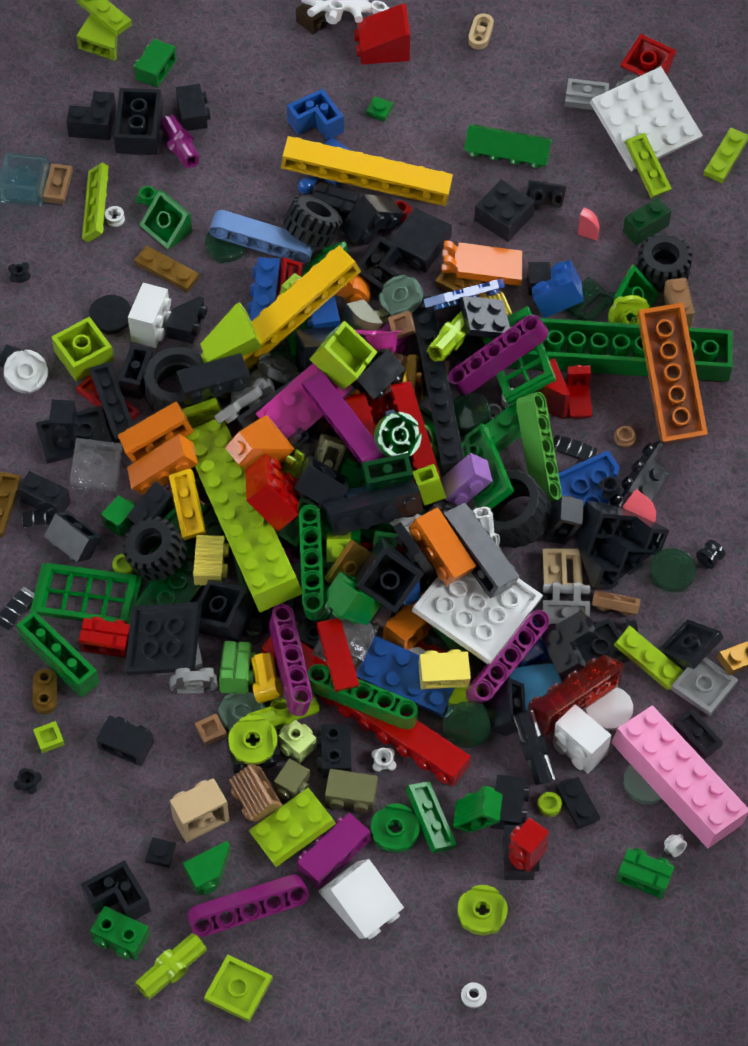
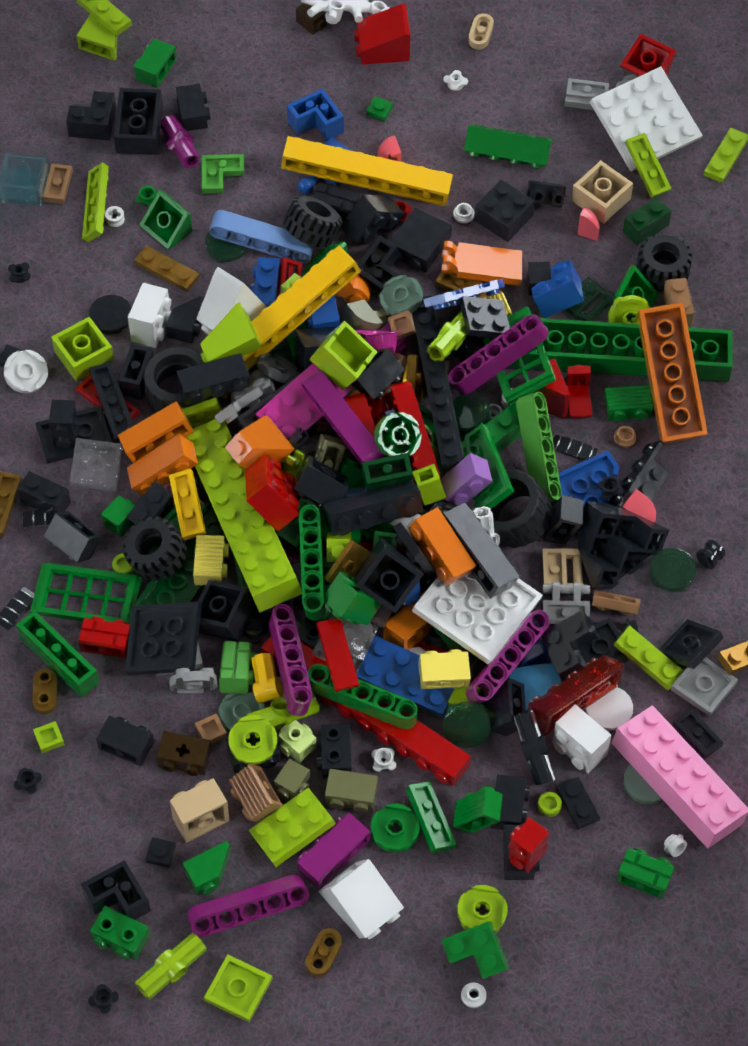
none -> black plate [88,984,119,1014]
none -> dark brown brick [156,731,212,776]
none -> white slope [197,267,266,335]
none -> bright green plate [202,154,244,194]
none -> pearl gold plate [305,928,342,977]
none -> coral brick [377,135,401,161]
none -> green brick [441,921,510,979]
none -> white plate [444,70,468,91]
none -> white plate [453,203,475,223]
none -> tan brick [571,160,633,224]
none -> green brick [603,385,653,422]

